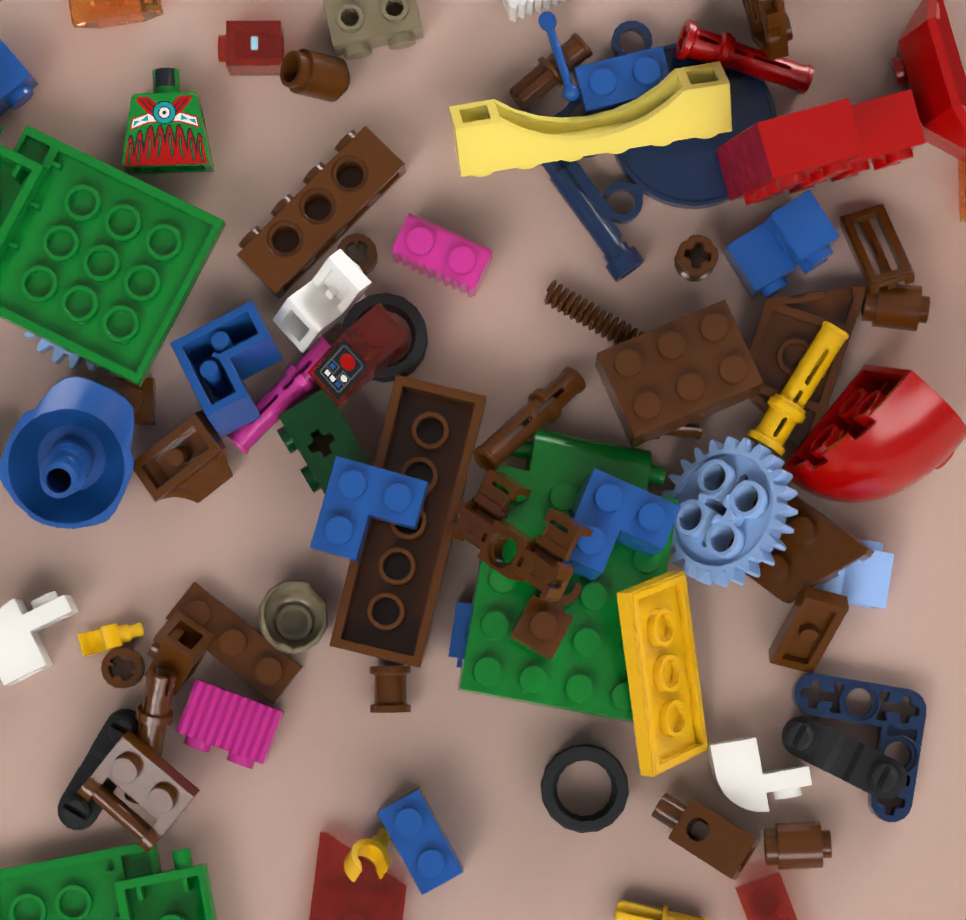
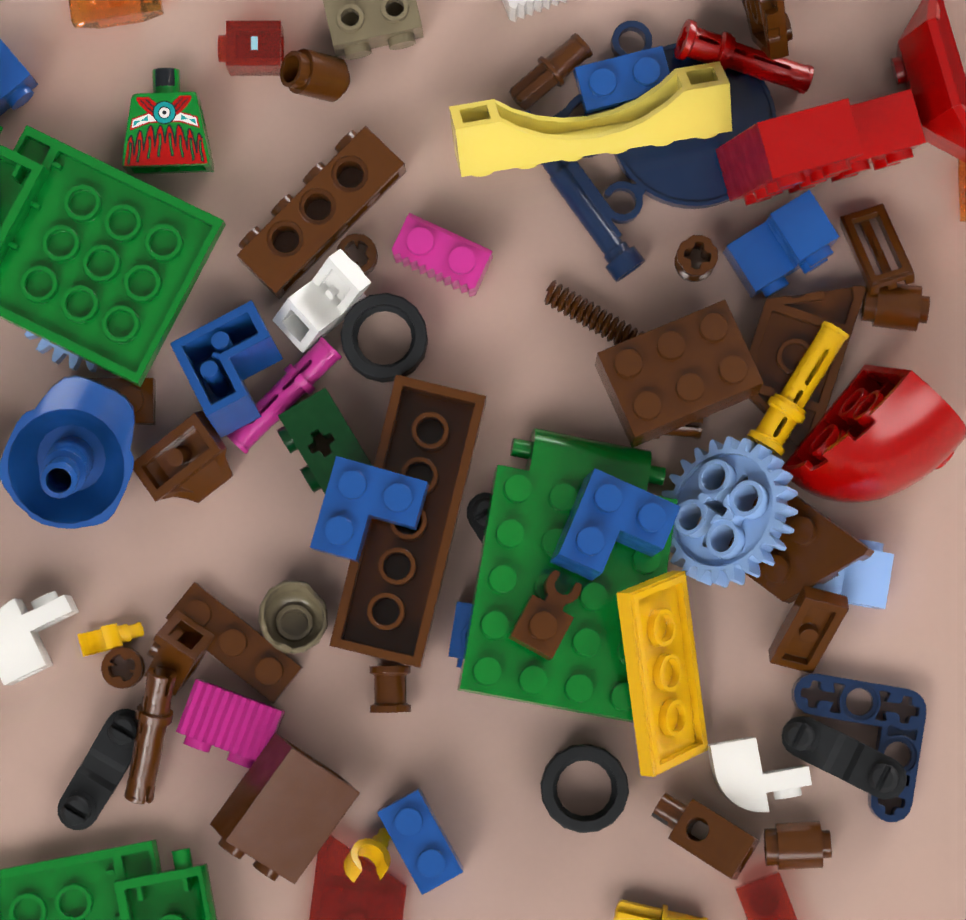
plate [77,730,200,853] -> none
clear red slope [308,303,410,408] -> none
reddish brown piece [446,469,593,603] -> none
reddish brown pin [473,367,586,472] -> none
blue hinge [538,11,580,101] -> none
none -> reddish brown brick [210,732,360,884]

